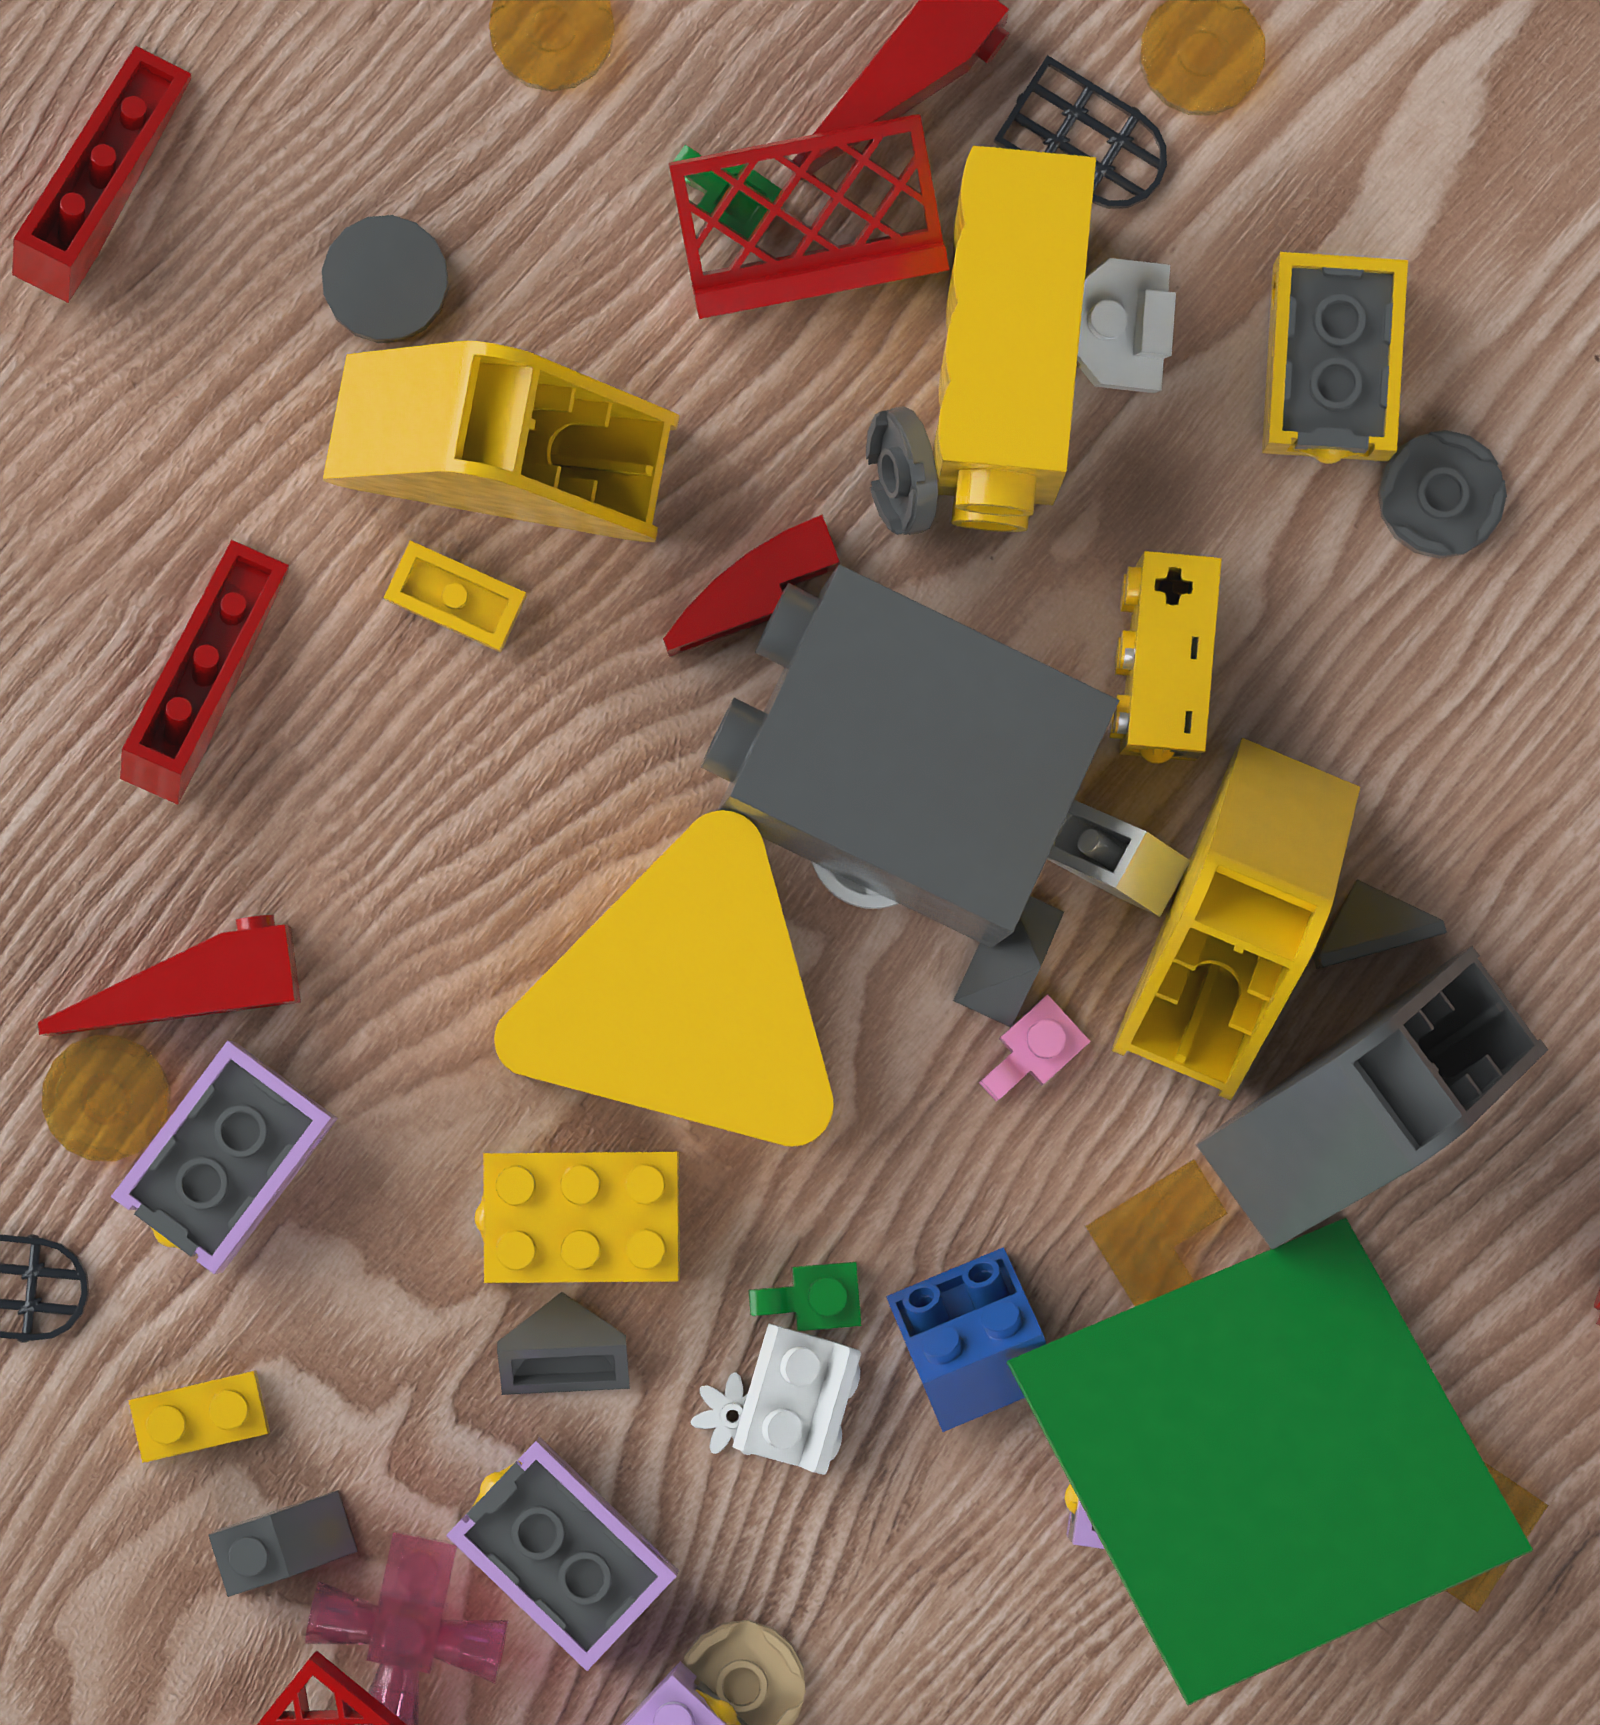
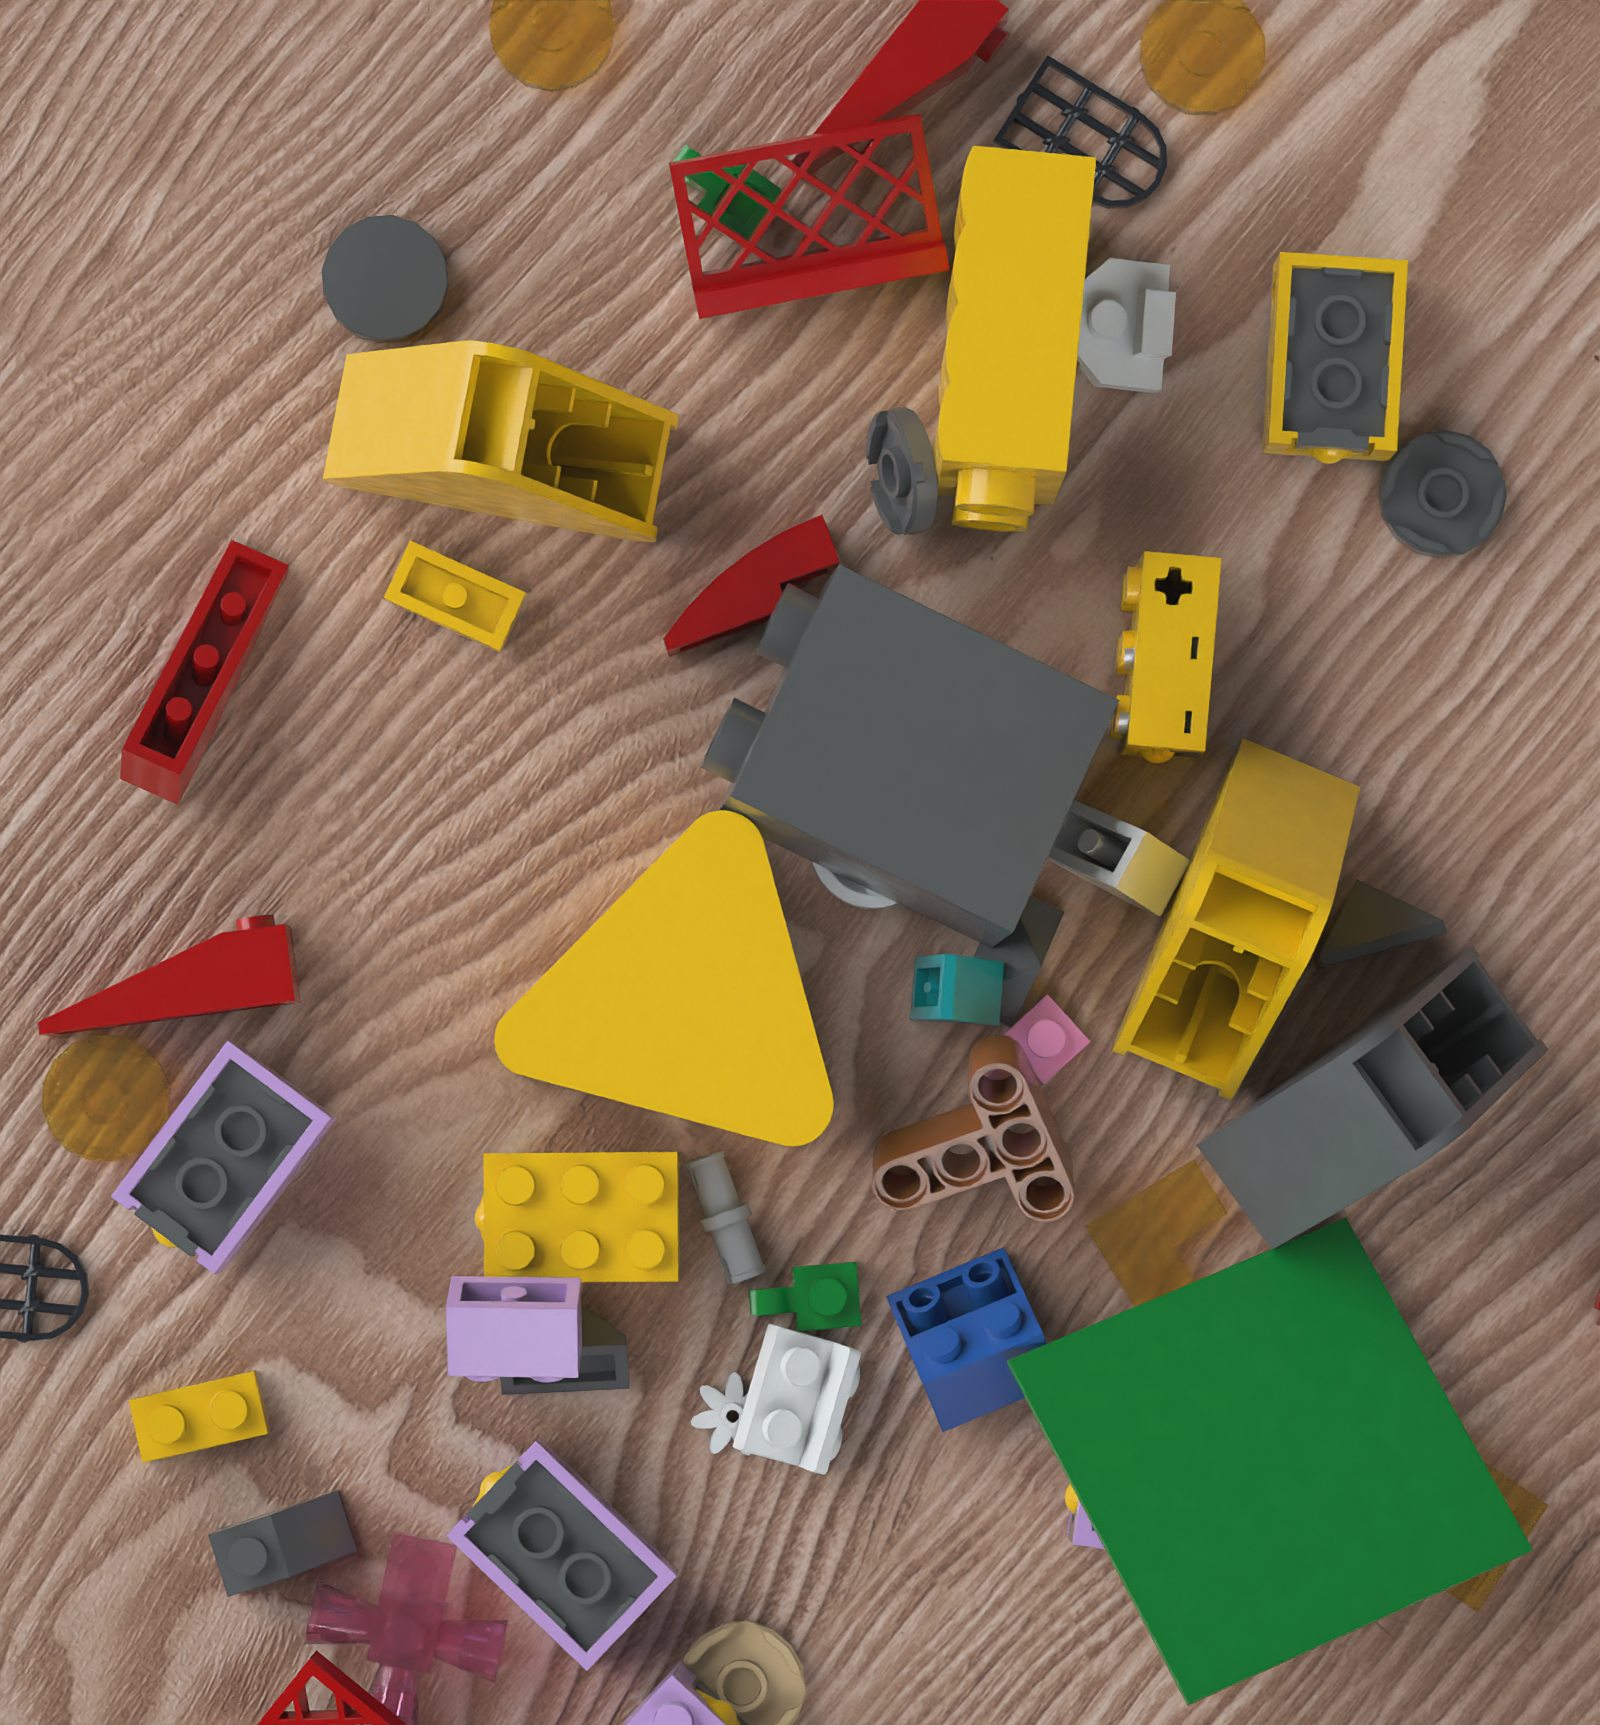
red slope [12,45,191,303] -> none
none -> lavender brick [446,1276,582,1382]
none -> light grey pin [685,1150,767,1285]
none -> dark orange beam [872,1034,1074,1222]
none -> teal slope [910,954,1004,1026]

